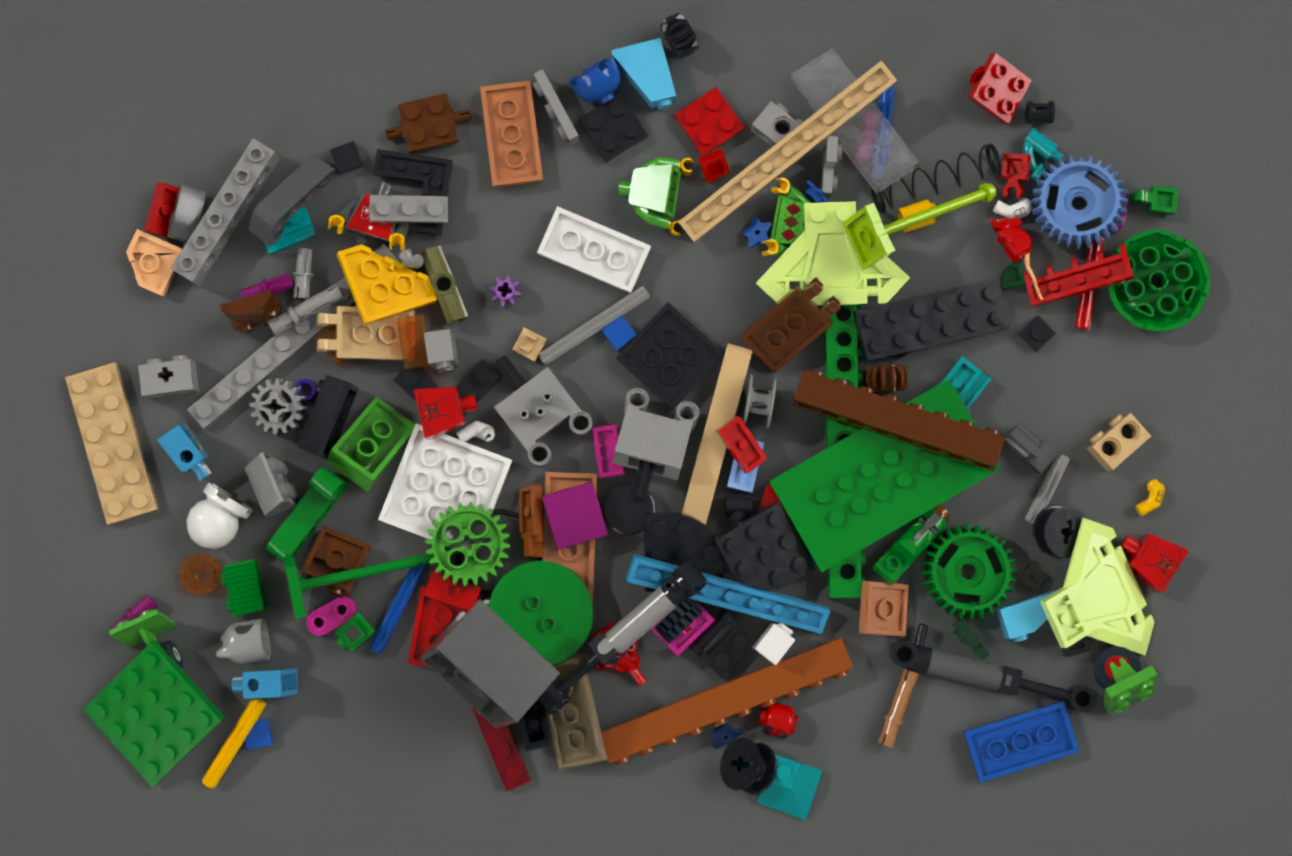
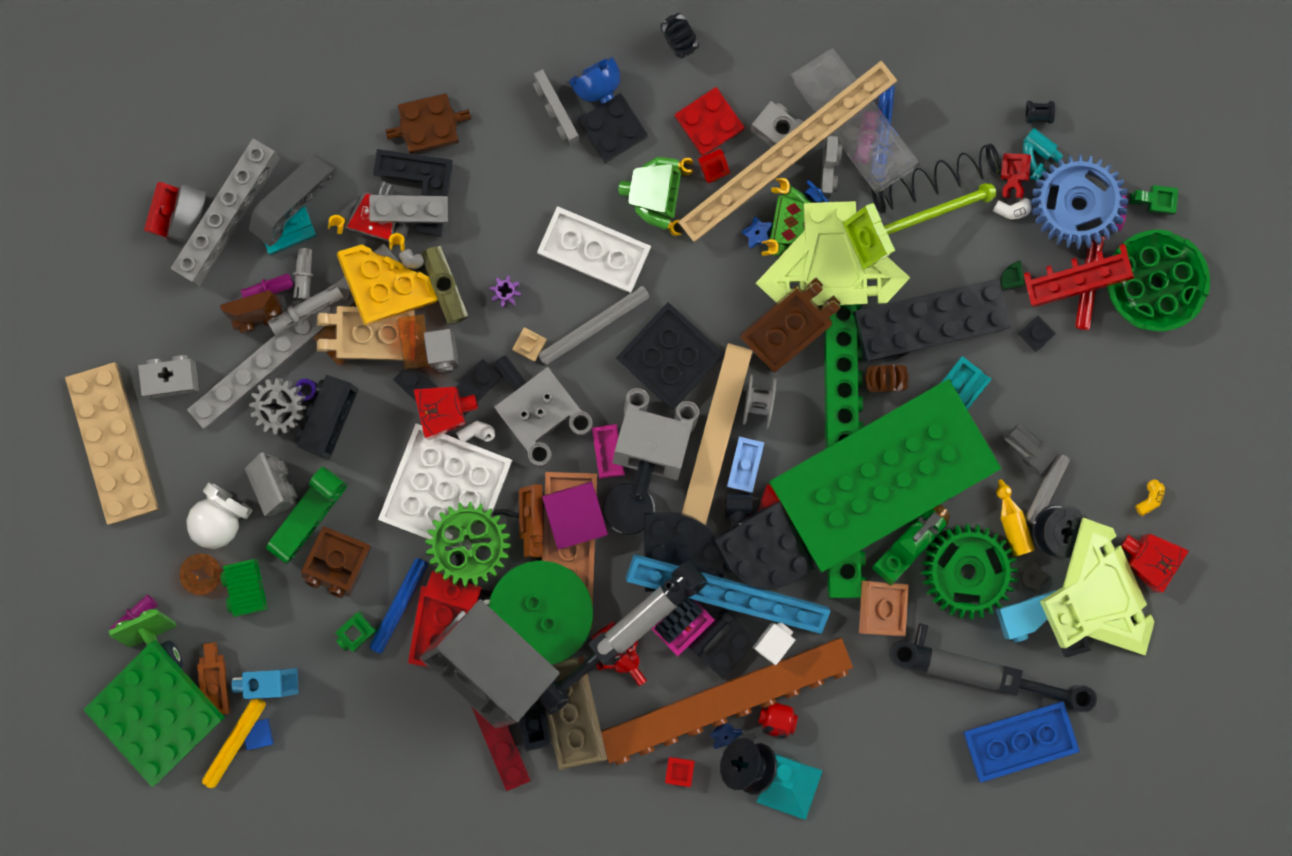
light nougat plate [126,229,182,297] -> none
dark azure torso [157,422,212,481] -> none
light grey piece [216,618,271,664] -> none
green tile [283,547,451,619] -> none
dark pink plate [307,597,357,636] -> none
bright green slope [326,396,415,493] -> none
black tile [330,141,363,175] -> none
nougat plate [480,80,544,188] -> none
blue tile [601,315,637,351] -> none
medium azure slope [611,38,676,110] -> none
red plate [716,416,768,473] -> none
reddish brown brick [793,370,1005,472] -> none
medium nougat pin [877,669,920,748] -> none
yellow brick [897,199,938,233] -> none
clear green plate [951,618,990,660] -> none
plate [967,53,1032,124] -> none
red animal [990,217,1043,300] -> none
tan brick [1086,413,1151,471] -> none
bright green plate [1094,646,1158,714] -> none
none -> dark orange hinge [197,642,231,715]
none -> red plate [665,756,695,787]
none -> yellow wheel [996,479,1035,557]

